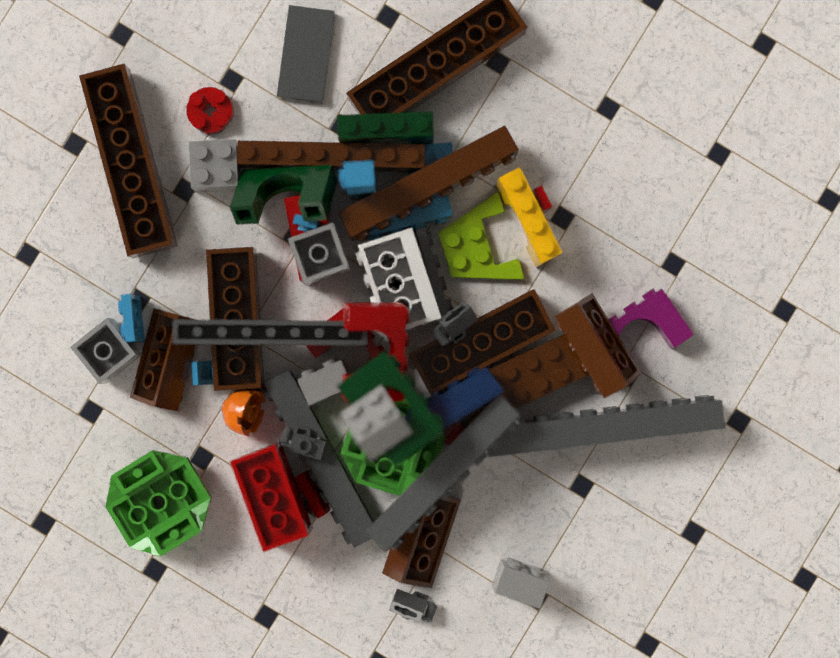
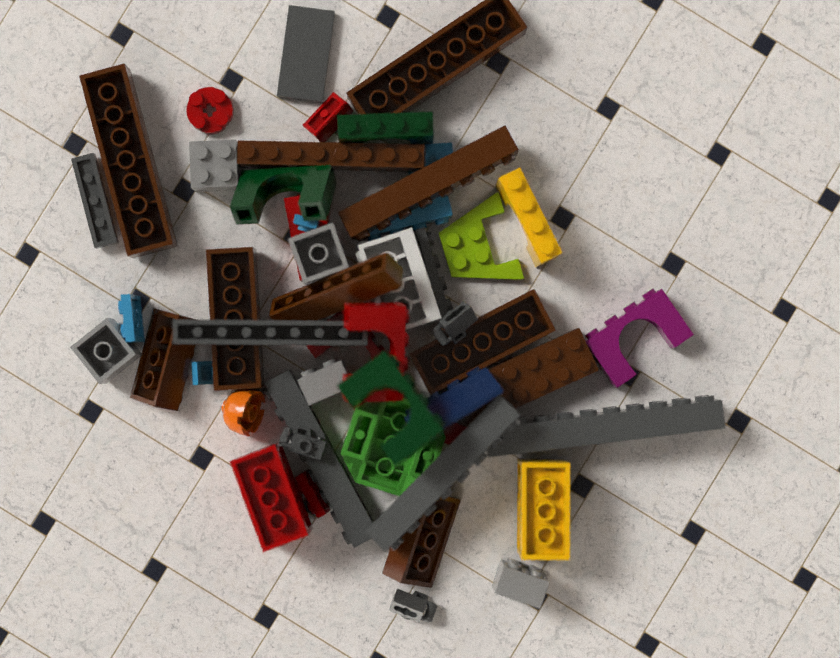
bright green piece [105,450,212,557] -> none
dark azure brick [339,161,377,200] -> none
light grey brick [340,385,413,461] -> none
red plate [532,185,552,214] -> none
reddish brown slope [554,293,641,398] -> none
none -> dark grey plate [71,153,119,249]
none -> reddish brown brick [269,252,404,321]
none -> red slope [302,92,353,142]
none -> yellow brick [517,458,570,560]

